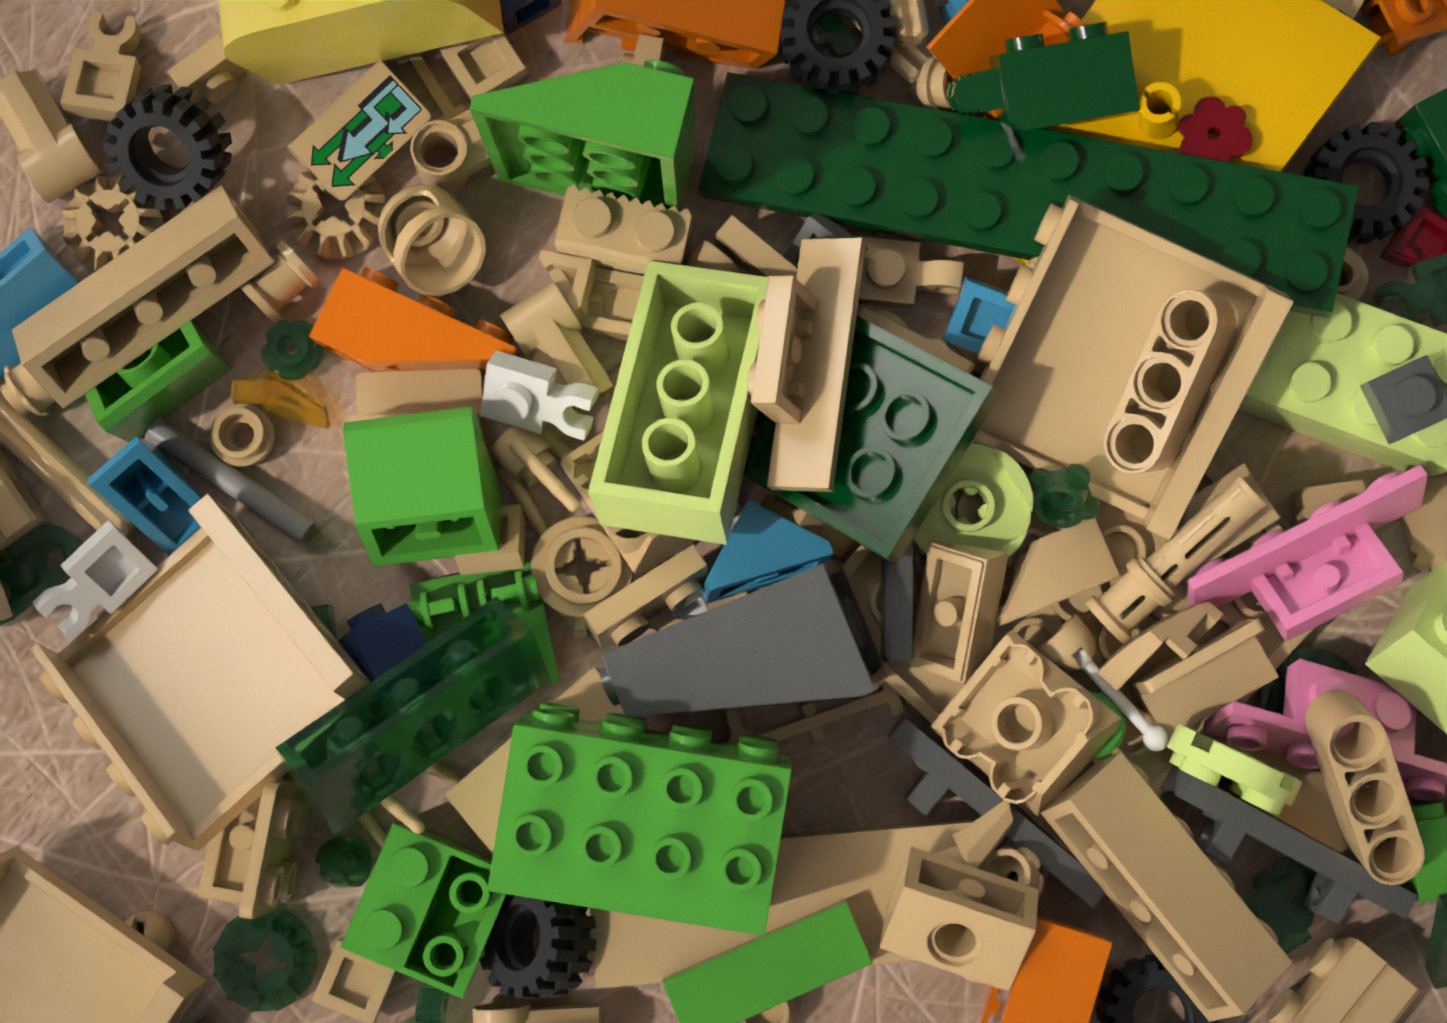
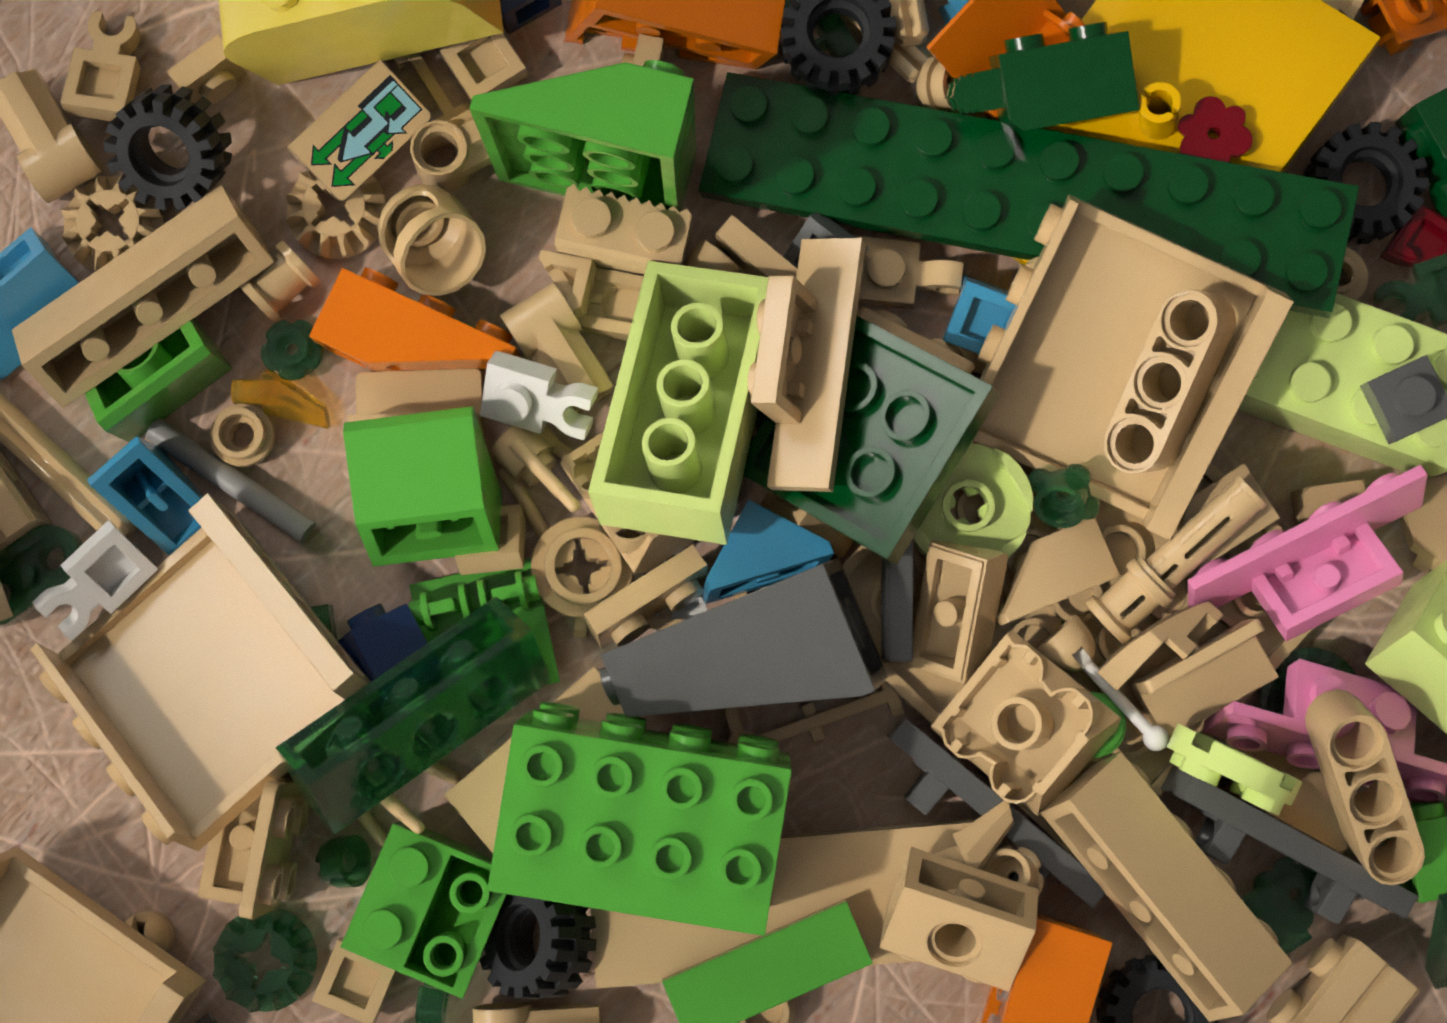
tan plate [0,363,56,416] -> none

